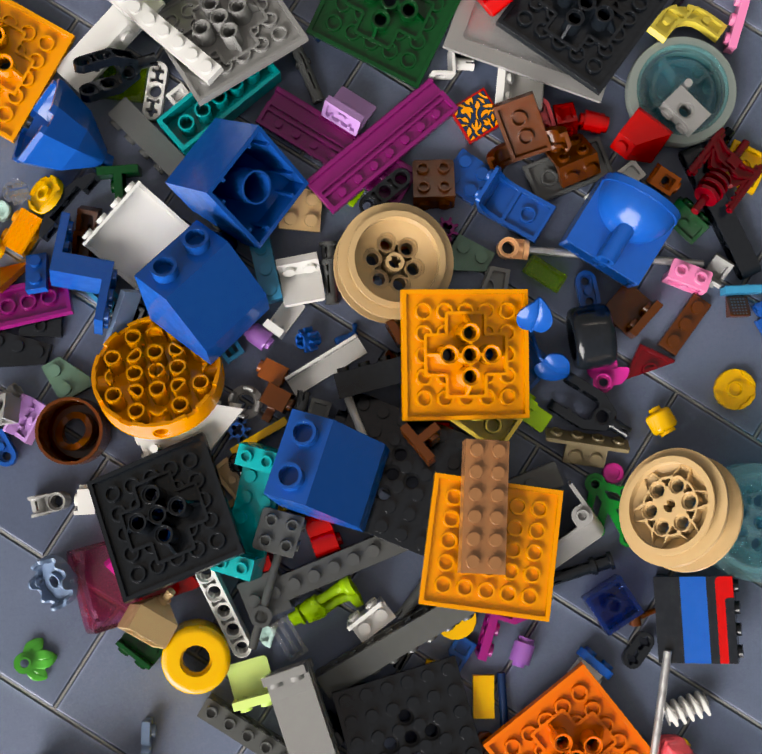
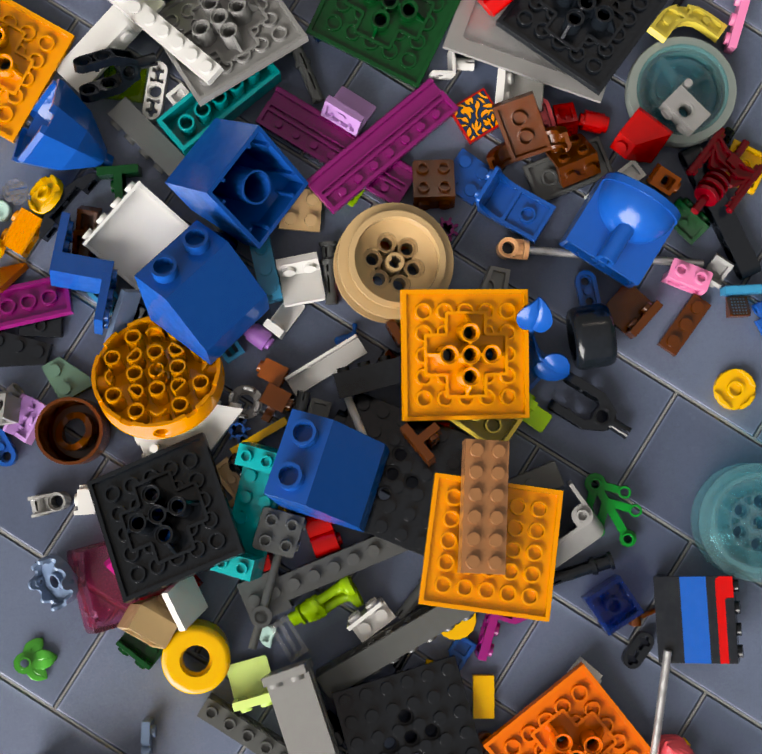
blue plate [25,252,49,295] -> none
white beam [195,570,251,658] -> none
blue gear [295,326,321,353] -> none
black beam [359,168,410,213] -> none
sand green wing [452,234,495,273] -> none
dark blue bar [497,672,509,727] -> none
medium lavender brick [509,635,535,668] -> none
clear neon green tile [522,255,568,294] -> none
dark tan bracket [545,427,630,468] -> none
blue plate [576,646,614,680] -> none
dark pink plate [587,360,629,393] -> none
dark pink tile [602,463,624,484] -> none
tan wheel [619,448,744,573] -> none
dark red tile [627,343,675,379] -> none
yellow head [645,405,677,438] -> none
white piece [664,691,711,727] -> none
none -> white tile [161,576,208,631]

